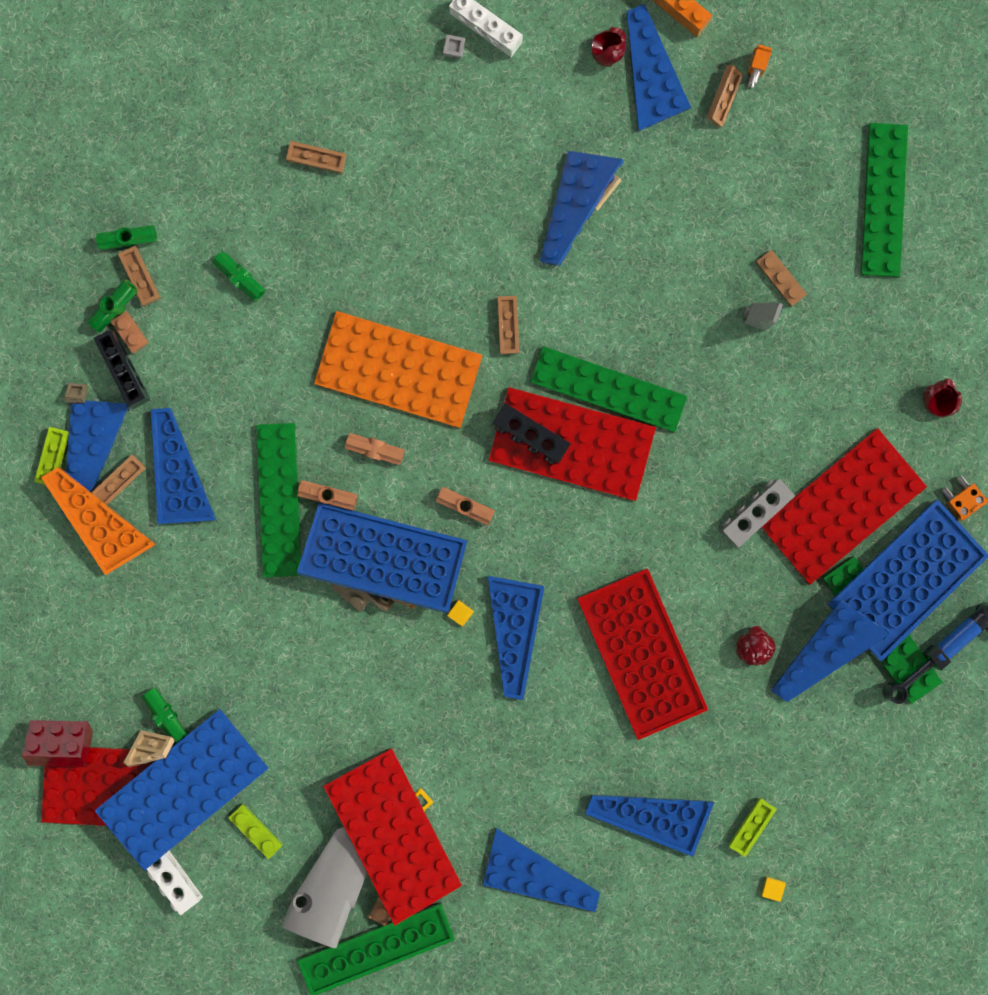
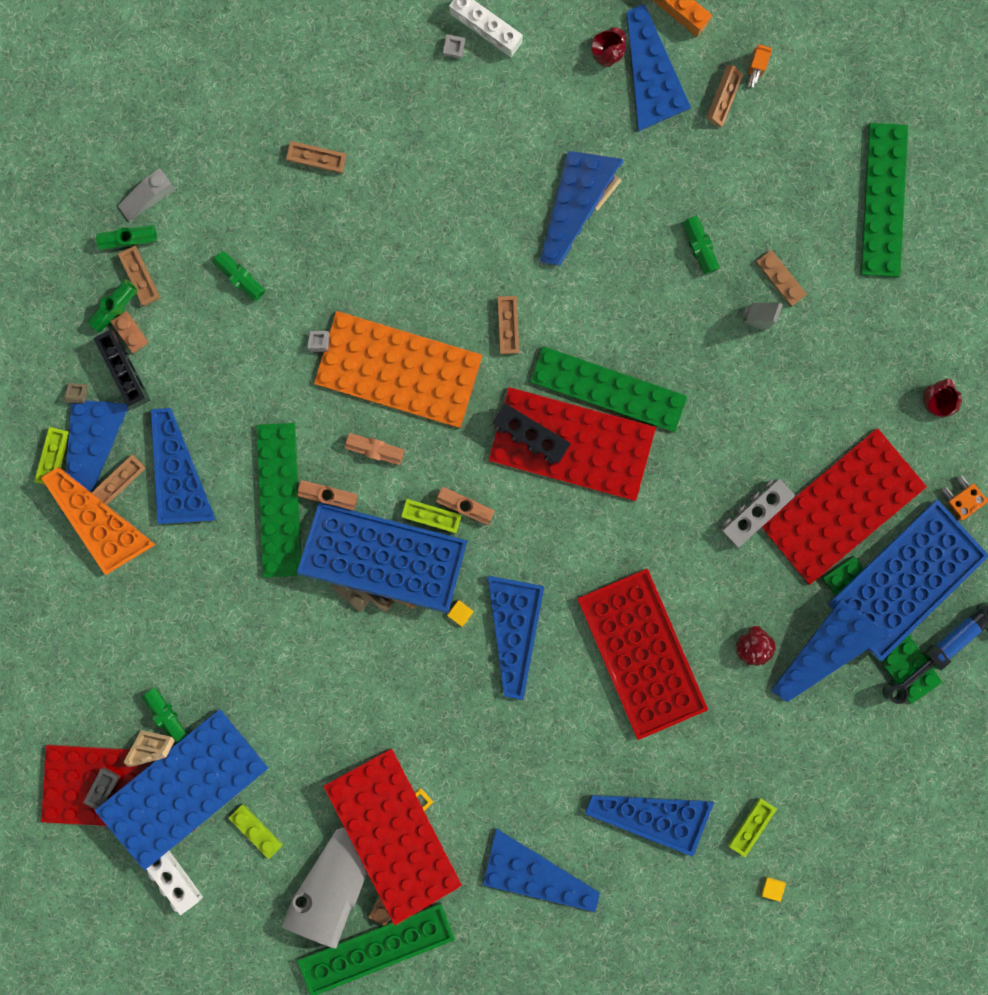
dark red brick [22,720,93,767] -> none
none -> dark grey plate [83,767,120,809]
none -> light grey slope [118,168,176,222]
none -> light grey plate [307,331,330,352]
none -> lime plate [401,499,462,533]
none -> green piece [682,215,720,275]

